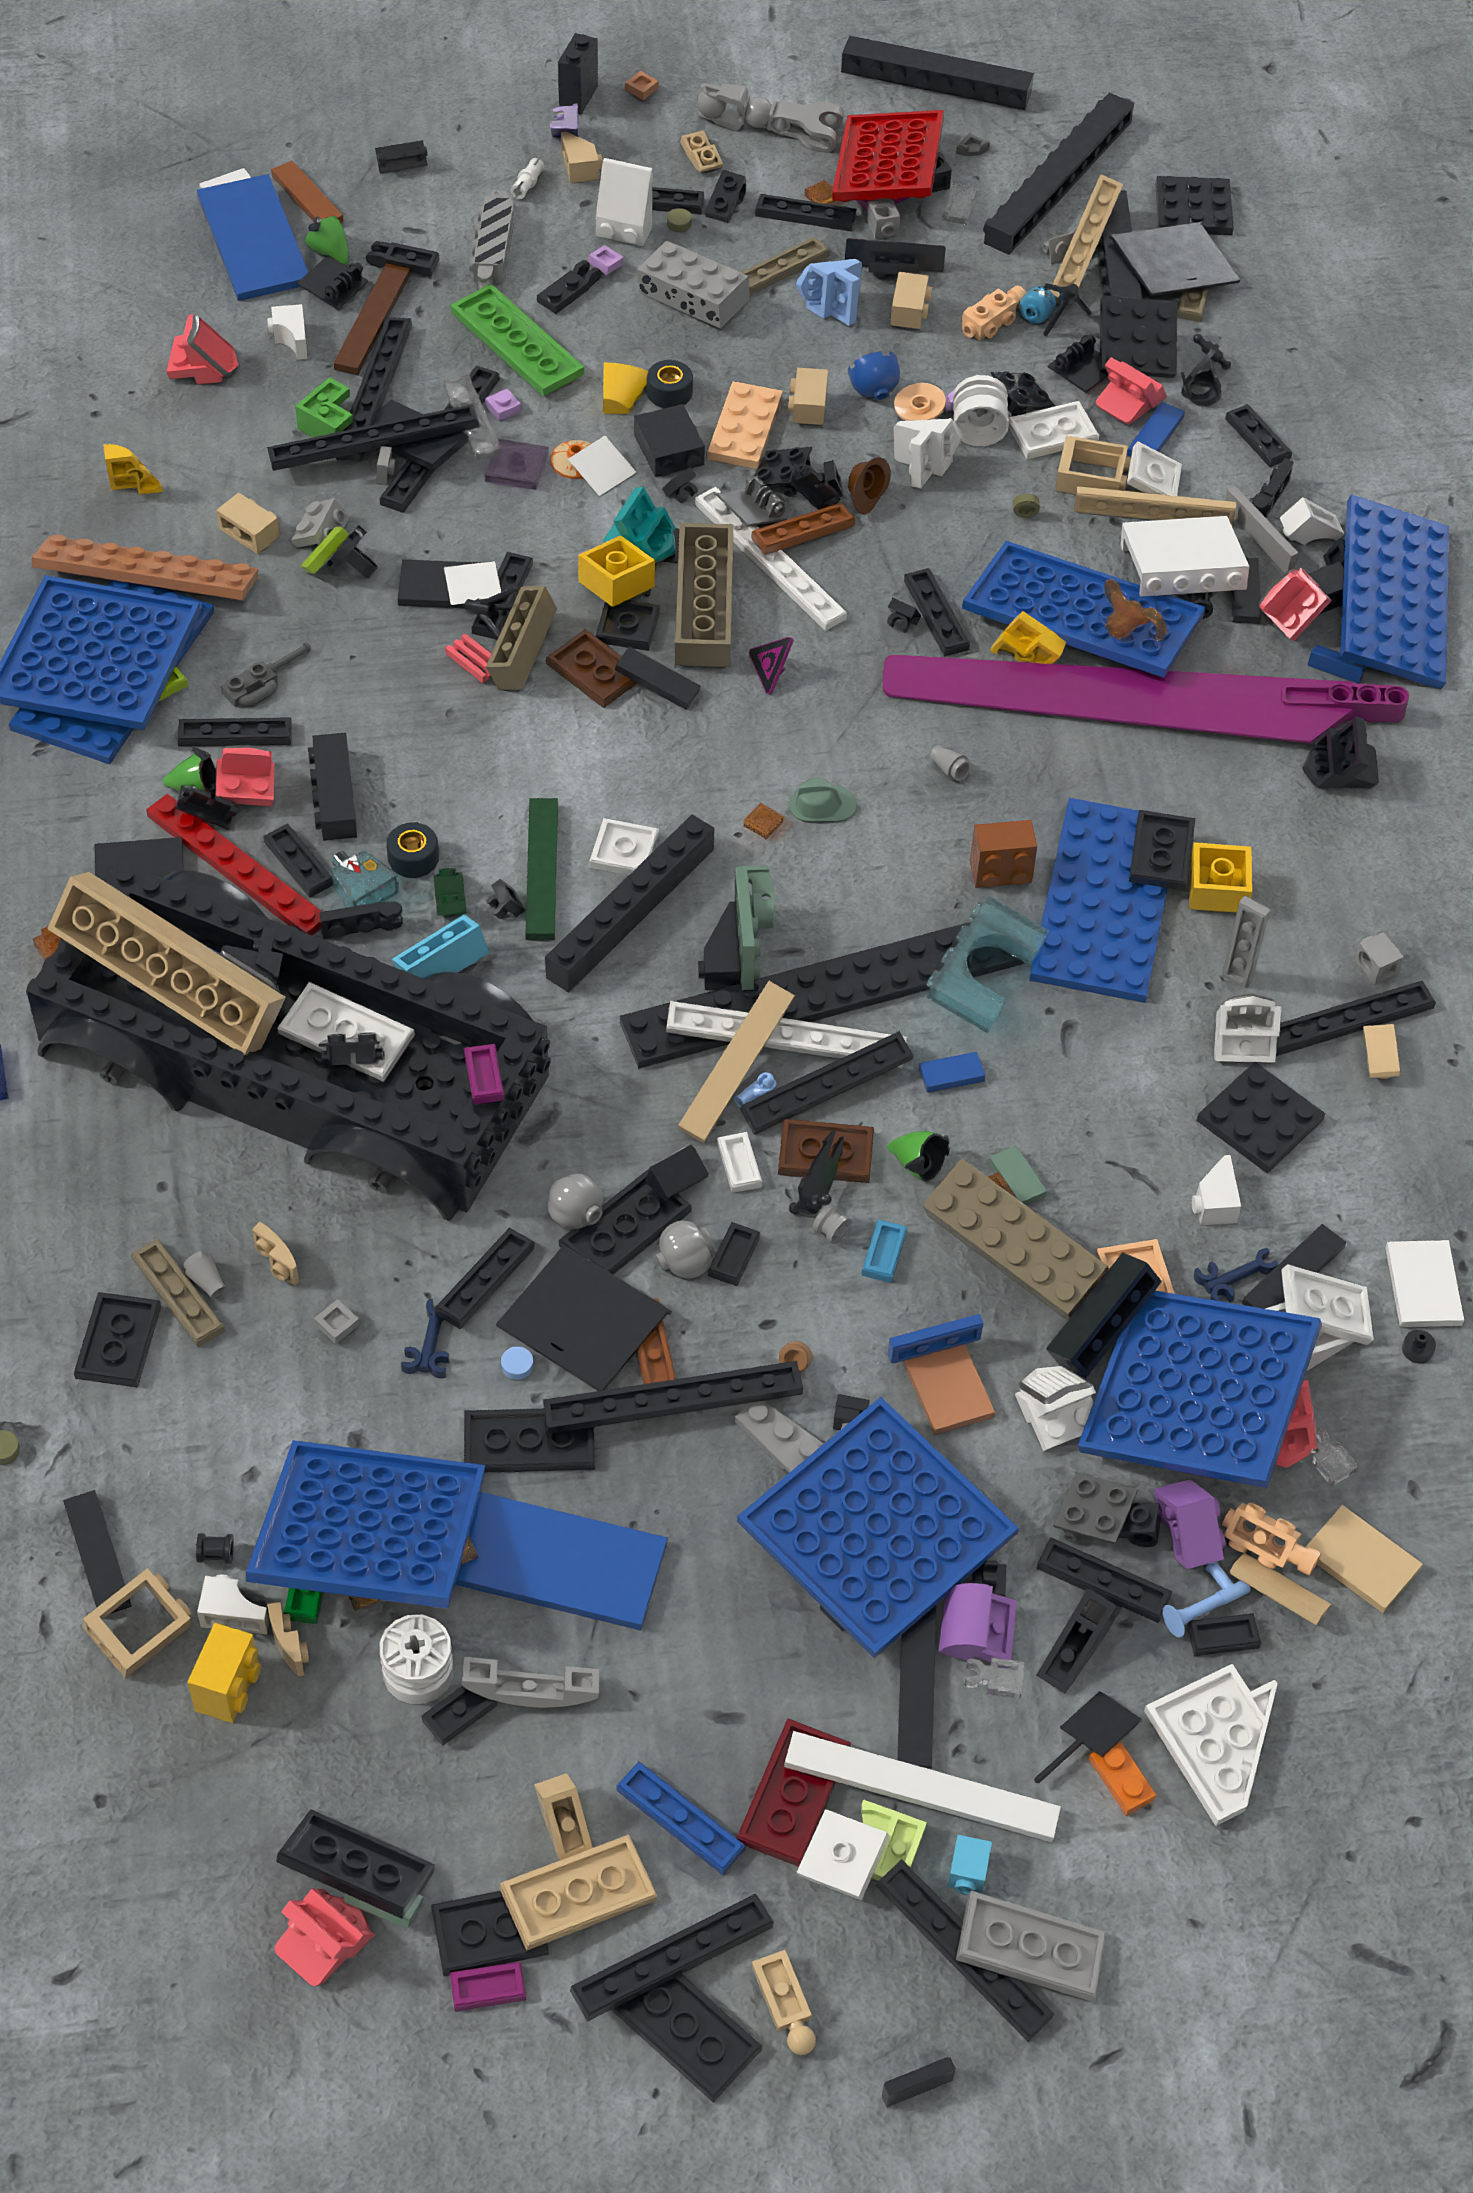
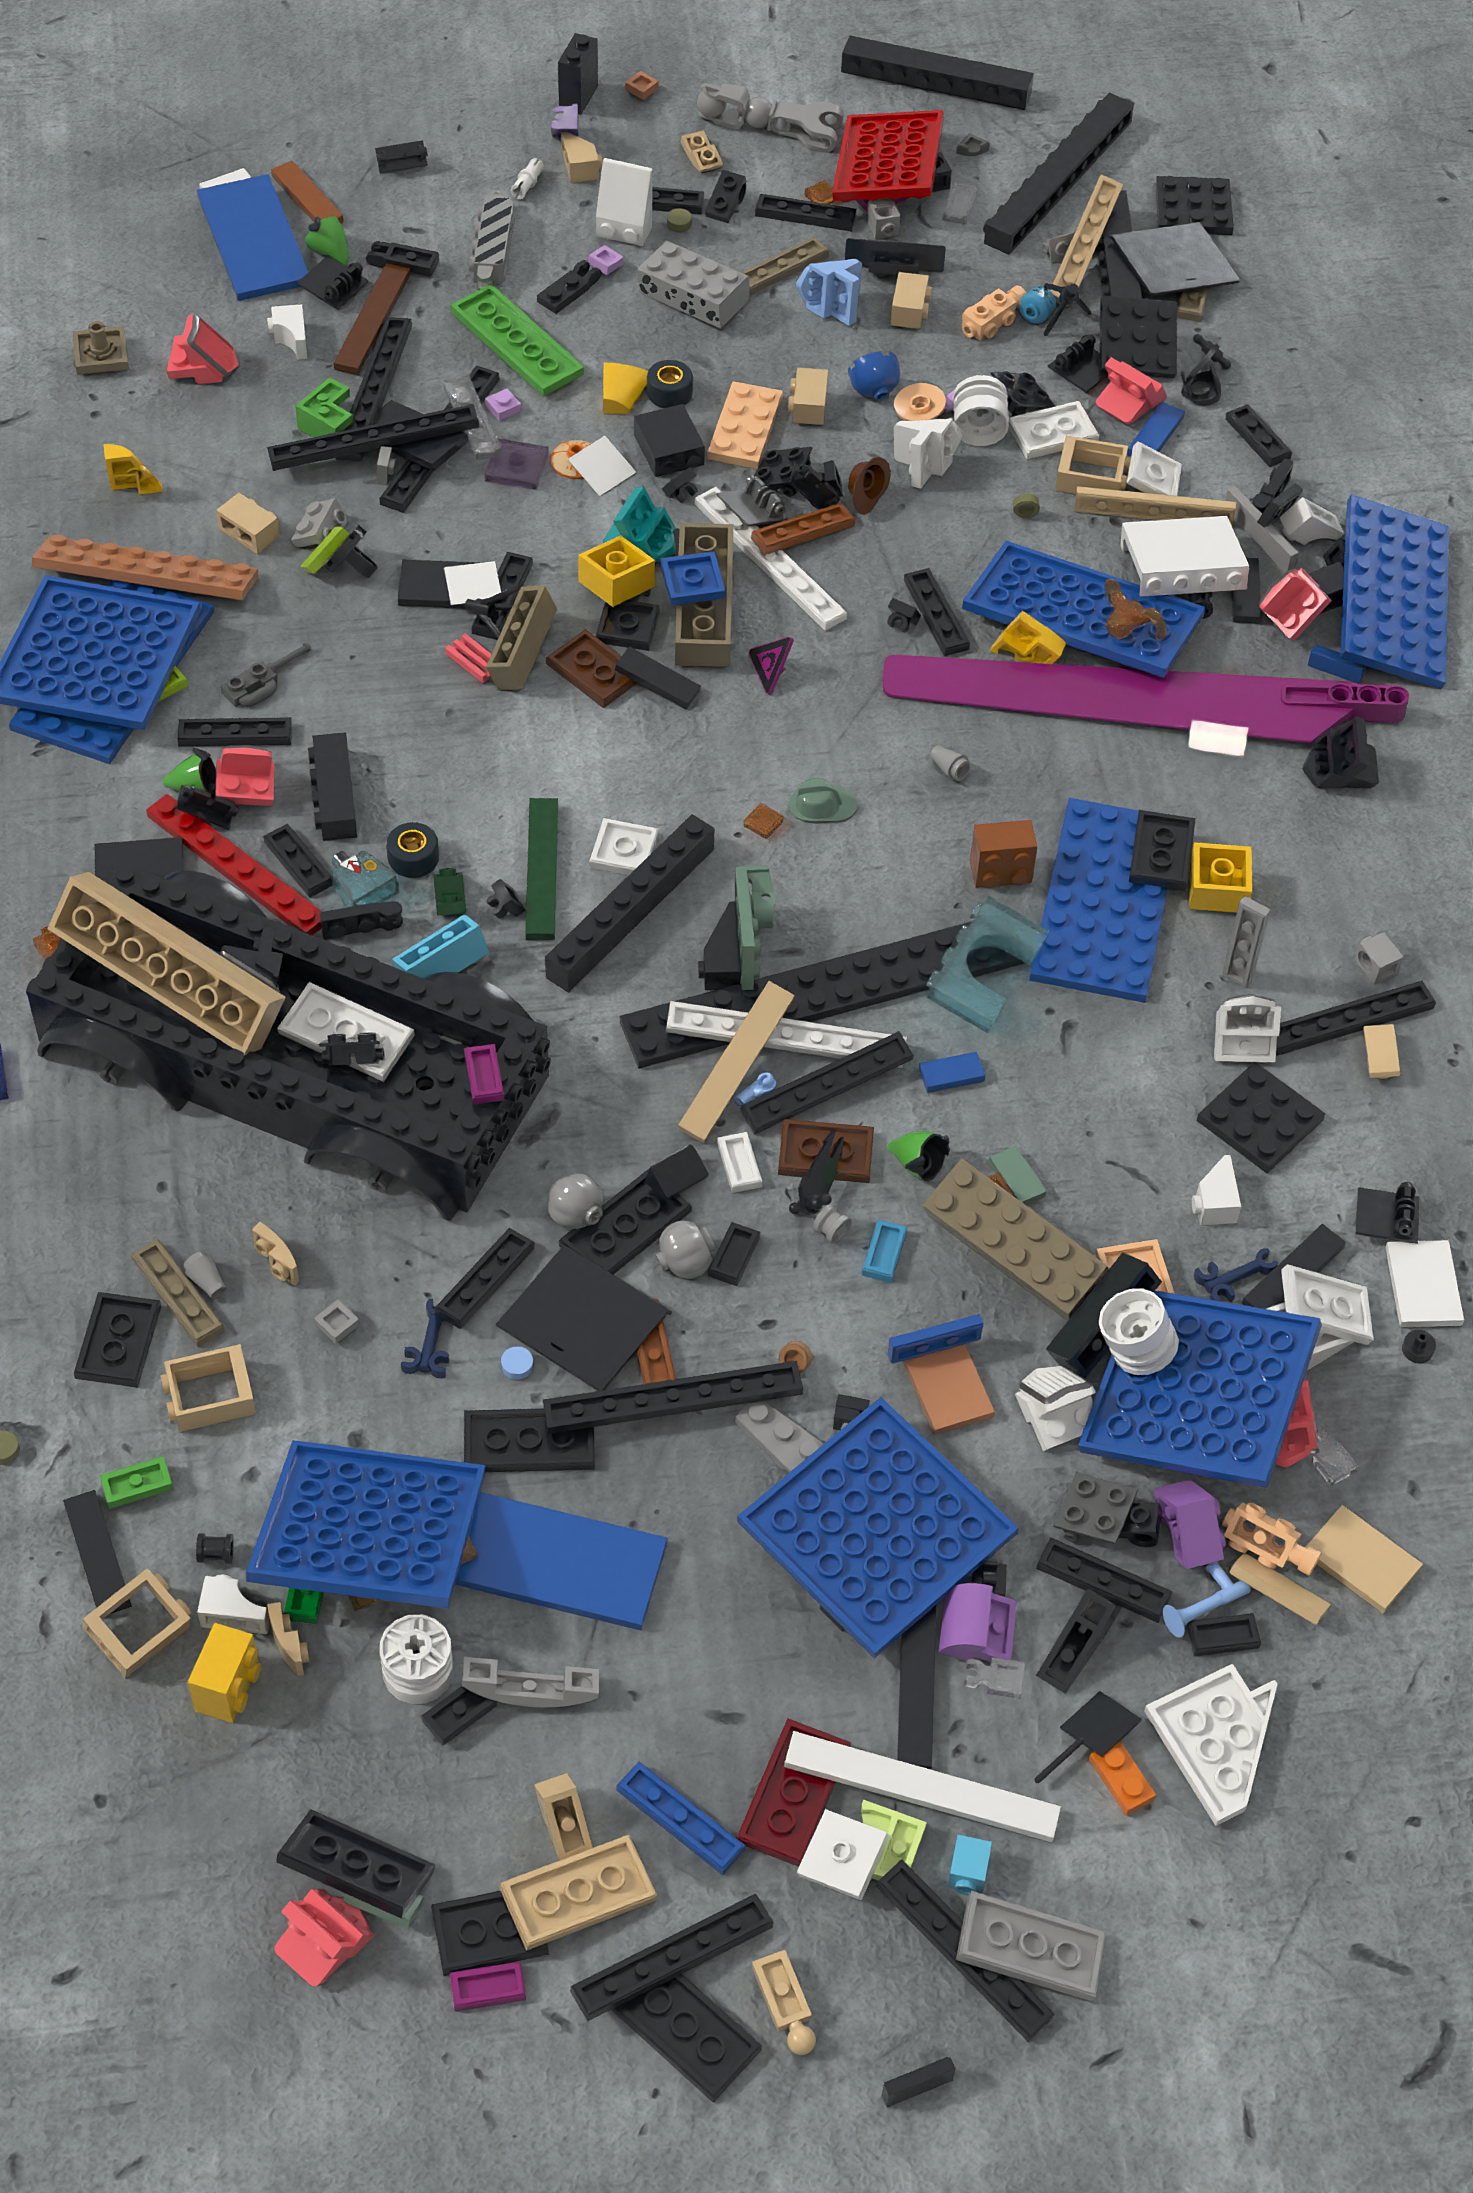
none -> dark tan plate [72,321,129,375]
none -> bright green plate [99,1456,173,1509]
none -> tan window [160,1344,256,1432]
none -> blue plate [661,551,725,606]
none -> white wheel [1099,1289,1179,1375]
none -> clear tile [1188,720,1248,757]
none -> black tile [1257,483,1303,528]
none -> black hinge [1355,1182,1420,1244]

